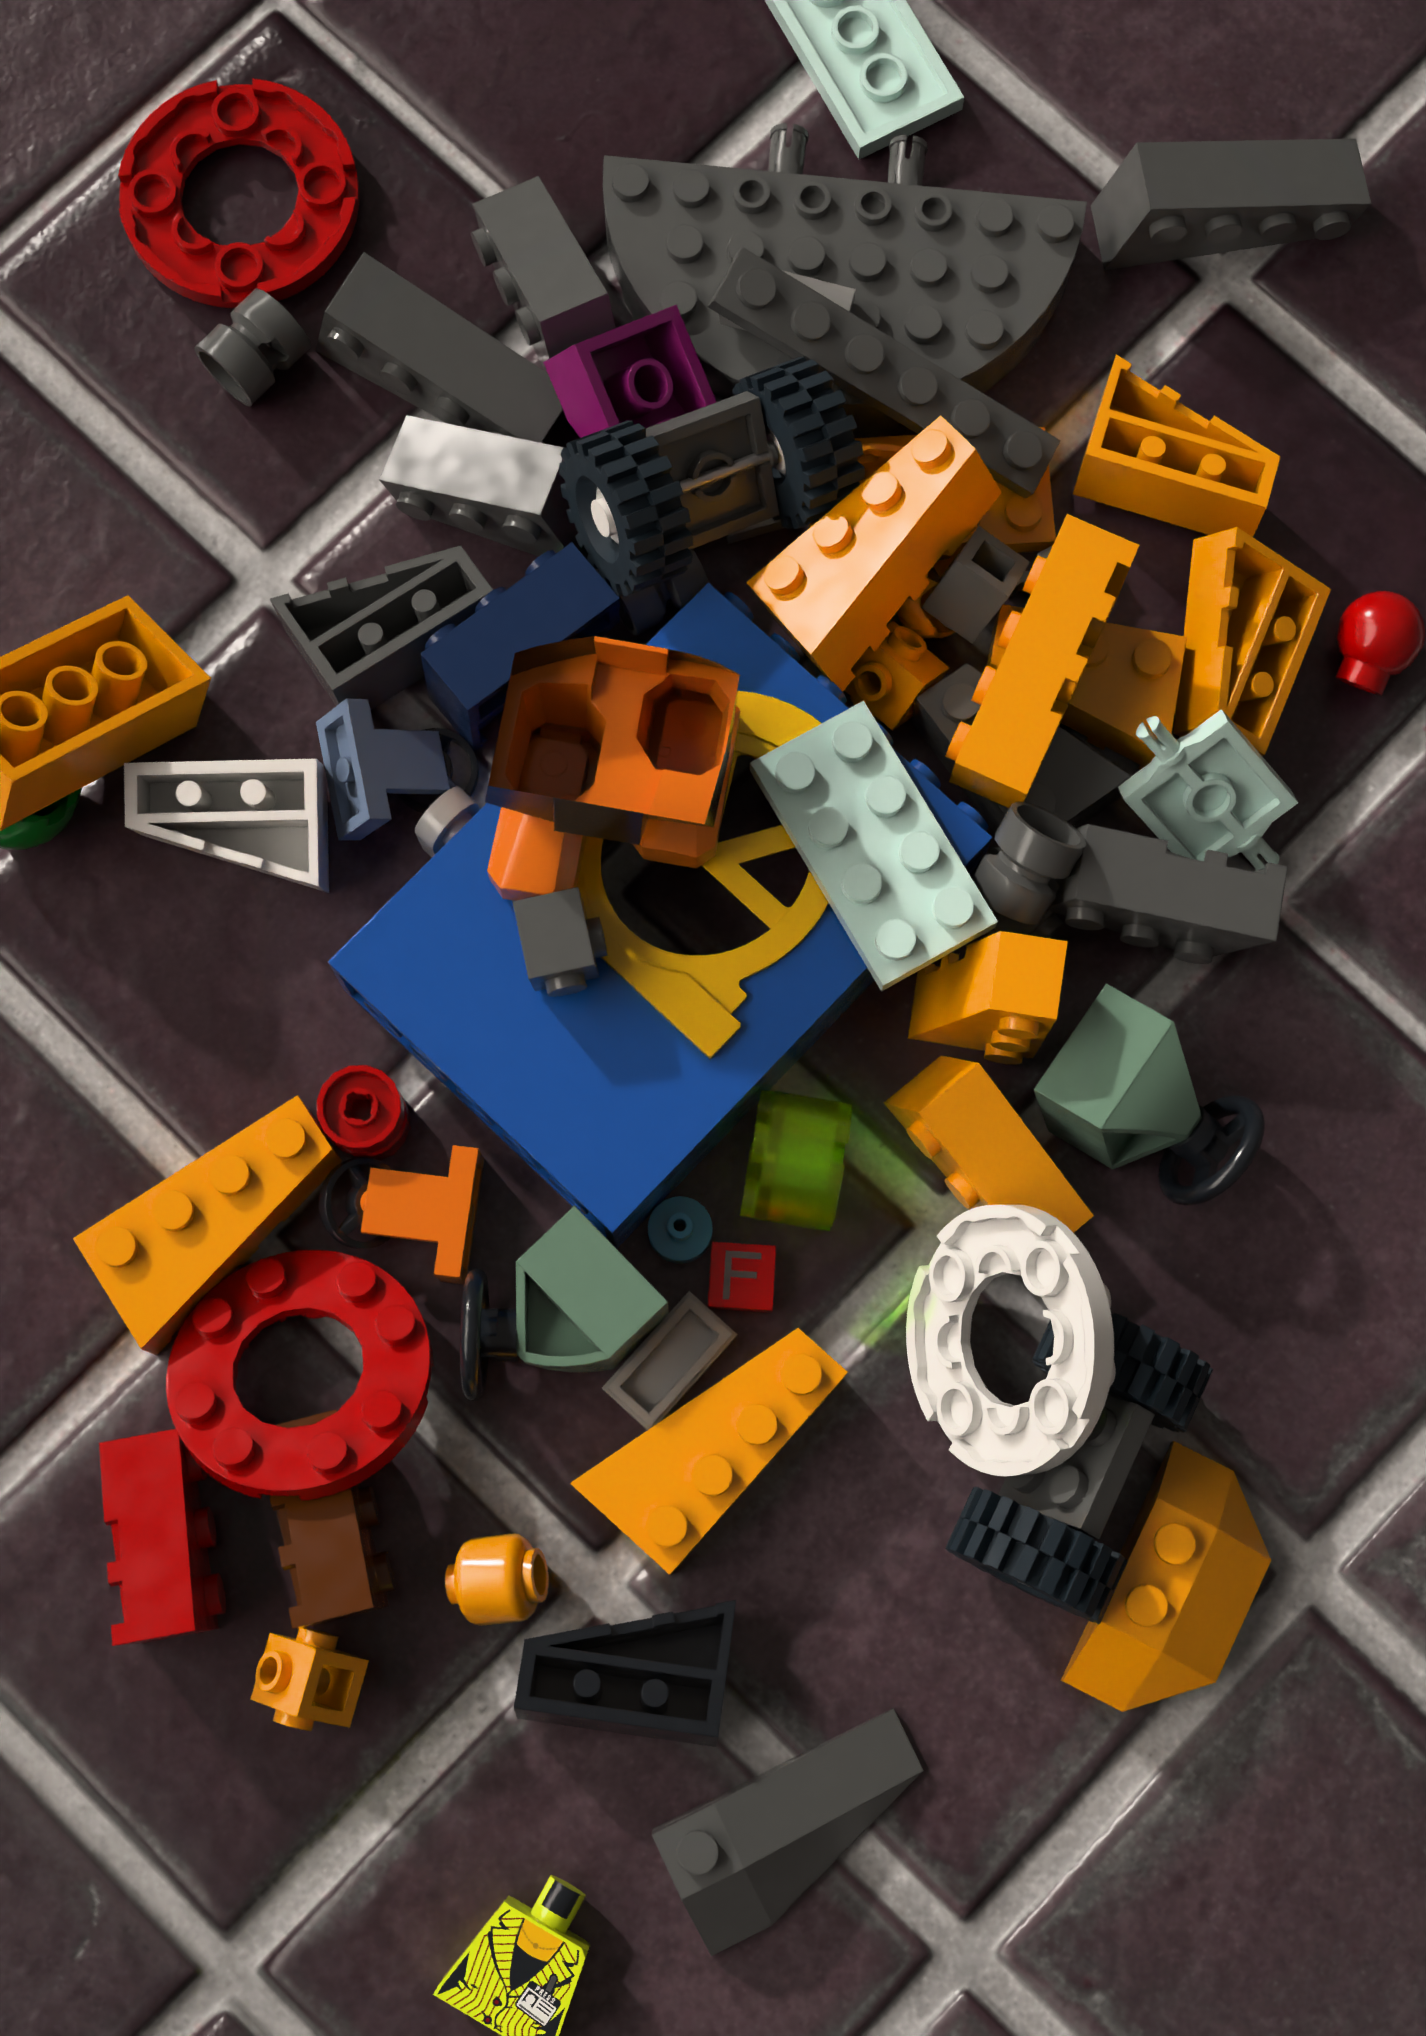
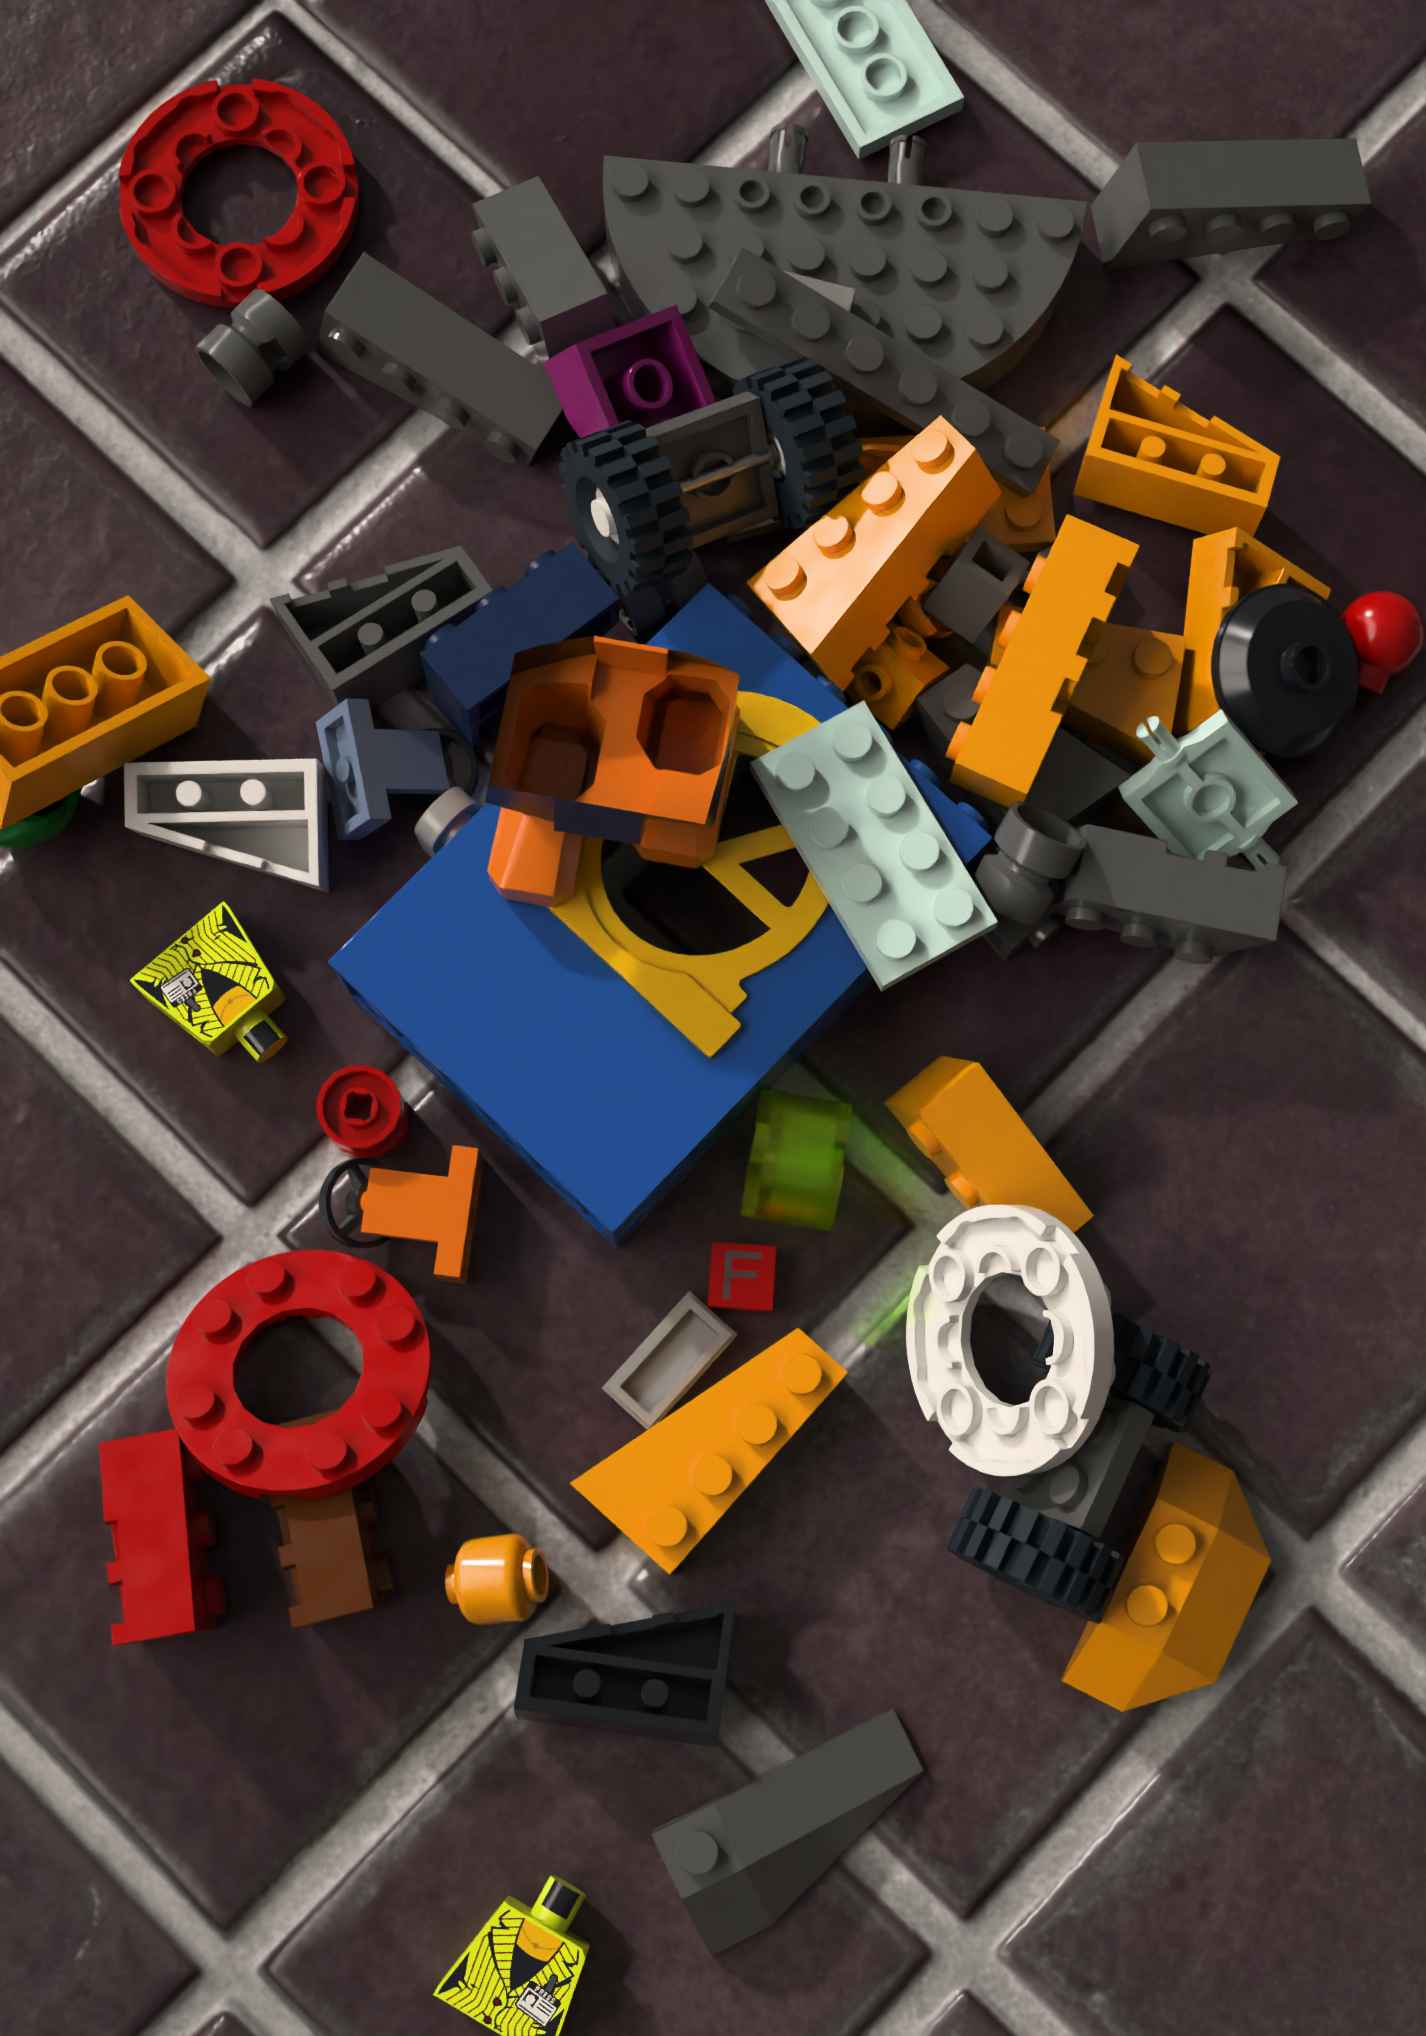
light orange wedge [73,1095,342,1356] -> none
light orange brick [250,1628,369,1731] -> none
wedge [379,415,588,559] -> none
sand green piece [460,1206,669,1401] -> none
dark grey brick [512,887,608,997] -> none
dark azure tile [648,1196,712,1264] -> none
light orange wedge [908,931,1068,1064] -> none
sand green piece [1034,984,1265,1205] -> none
none -> torso [130,901,288,1063]
none -> black piece [1211,584,1359,757]

